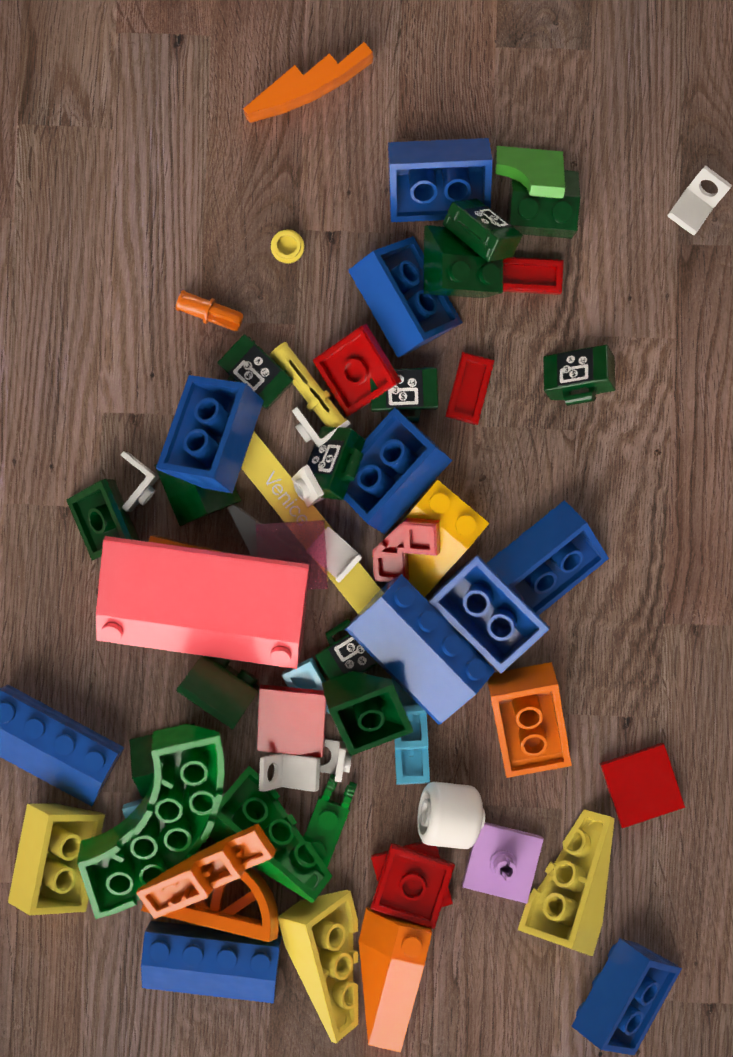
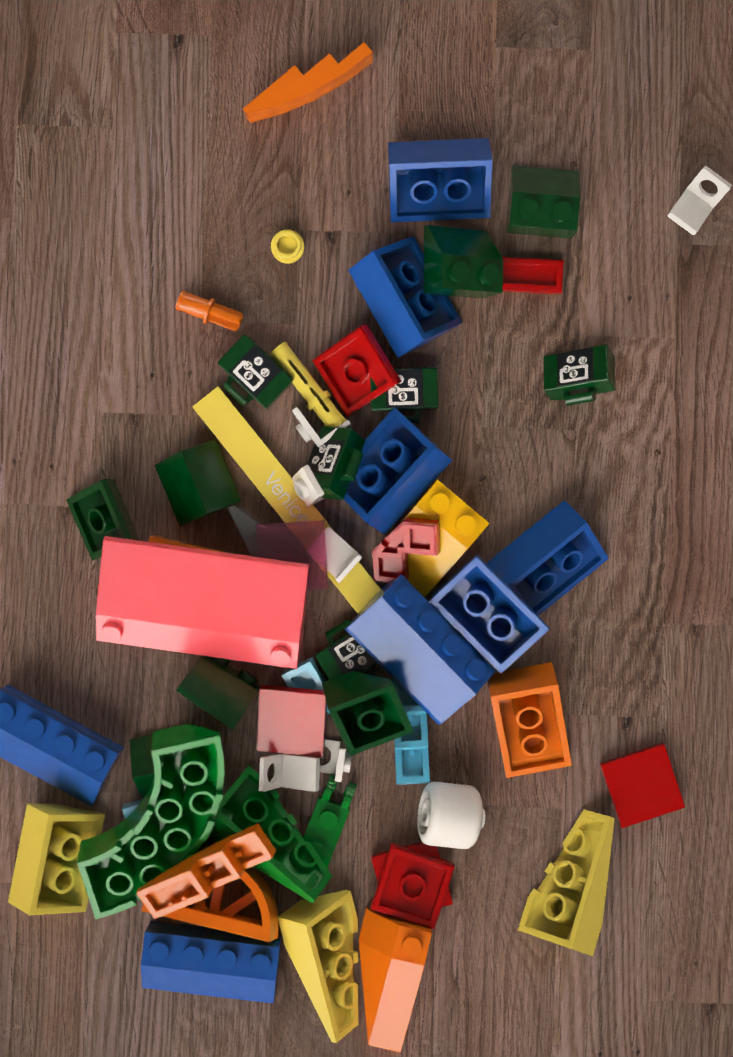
white bracket [121,451,159,512] -> none
blue slope [156,375,264,494] -> none
dark green piece [443,198,523,262] -> none
red tile [445,352,495,425] -> none
lavender tile [462,822,544,904] -> none
bright green tile [495,146,565,199] -> none
blue slope [572,938,682,1055] -> none

